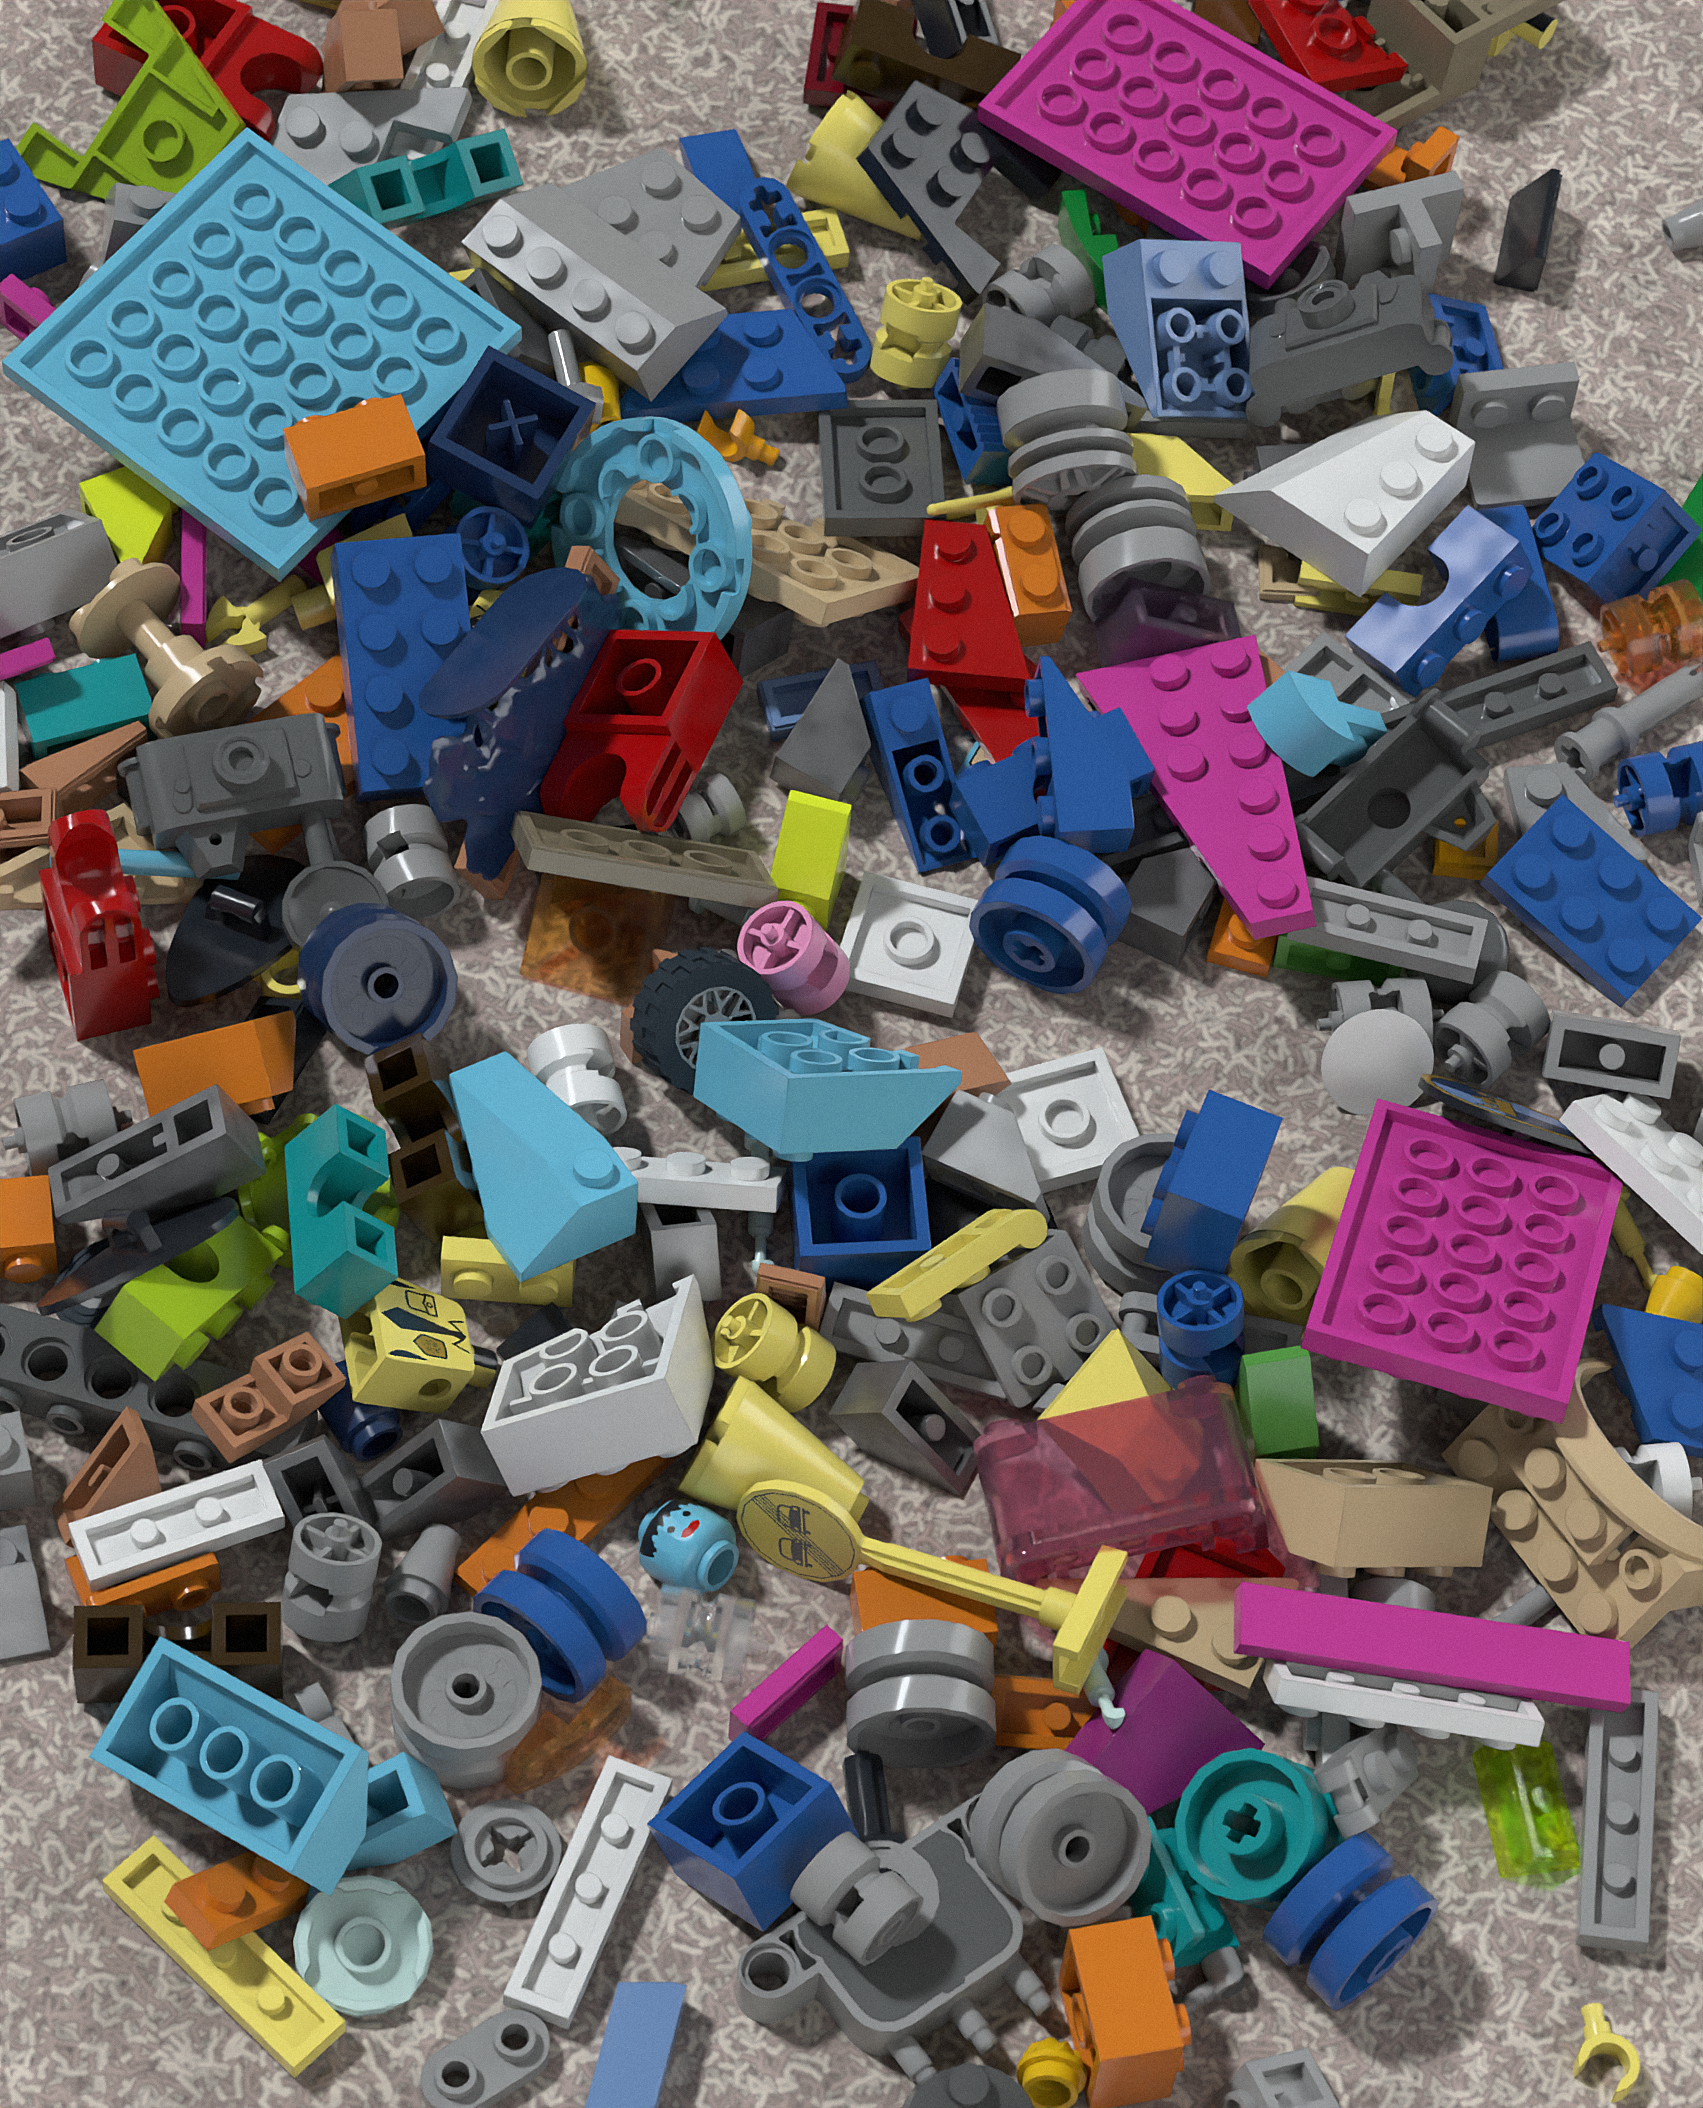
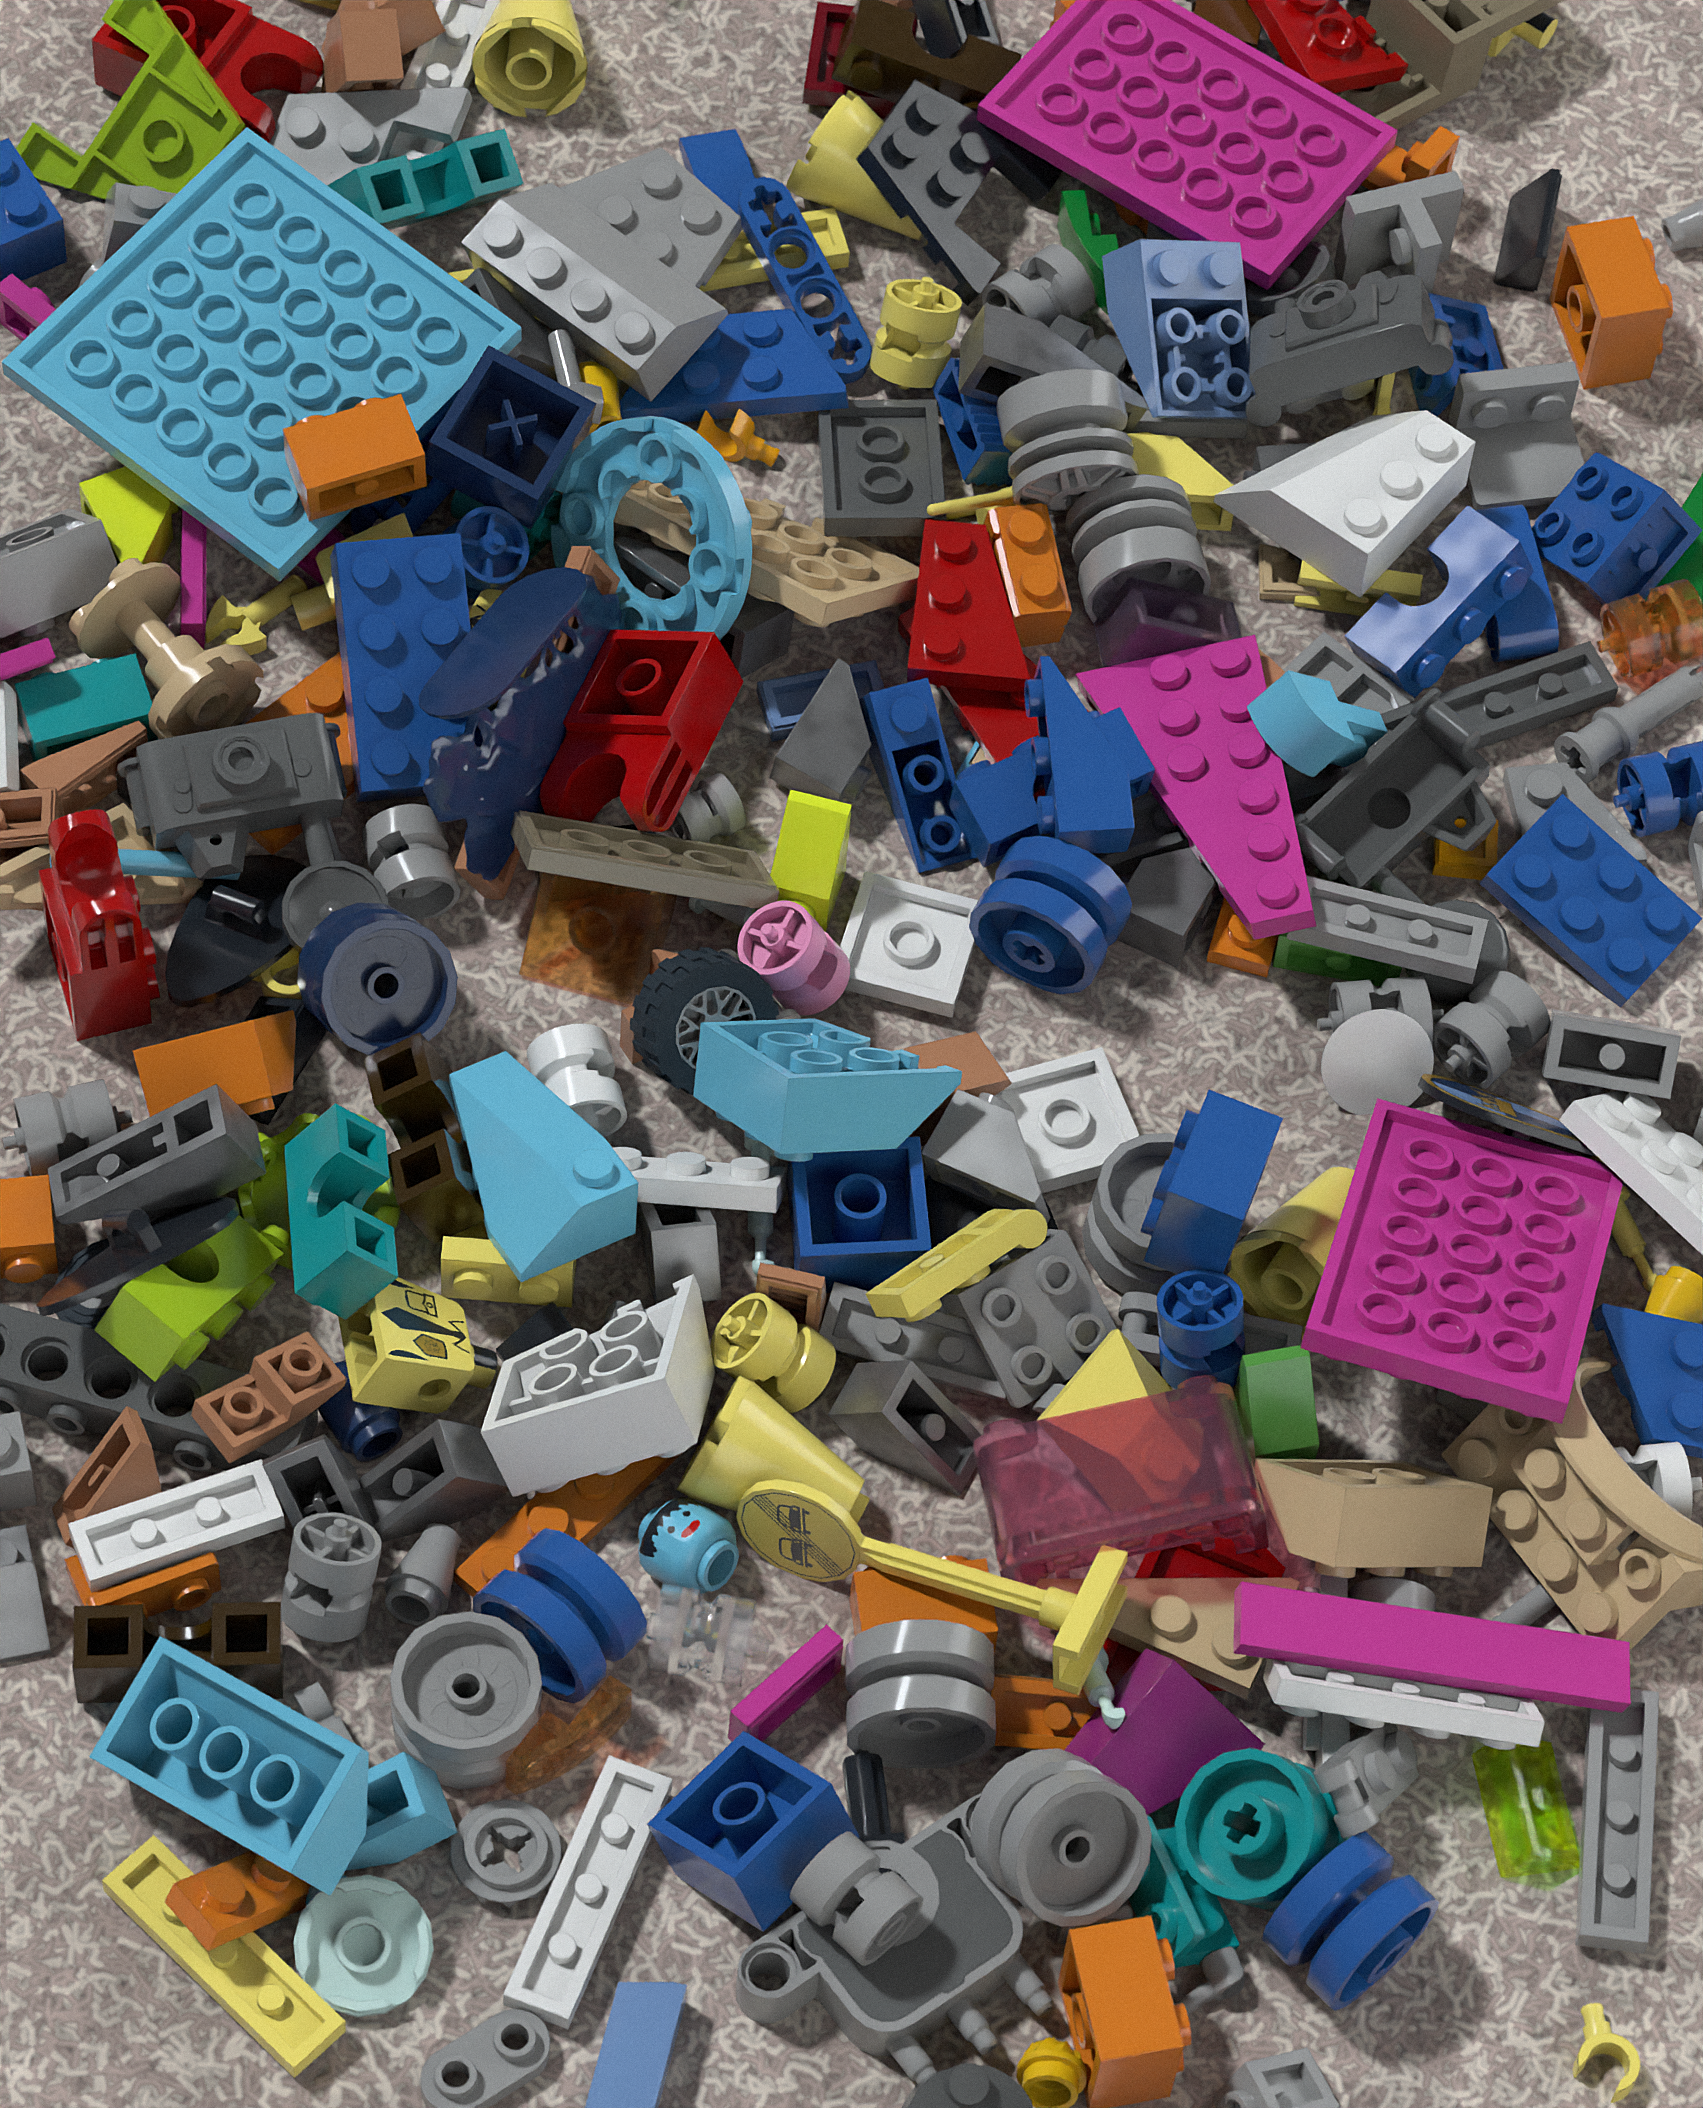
none -> orange brick [1549,216,1673,390]

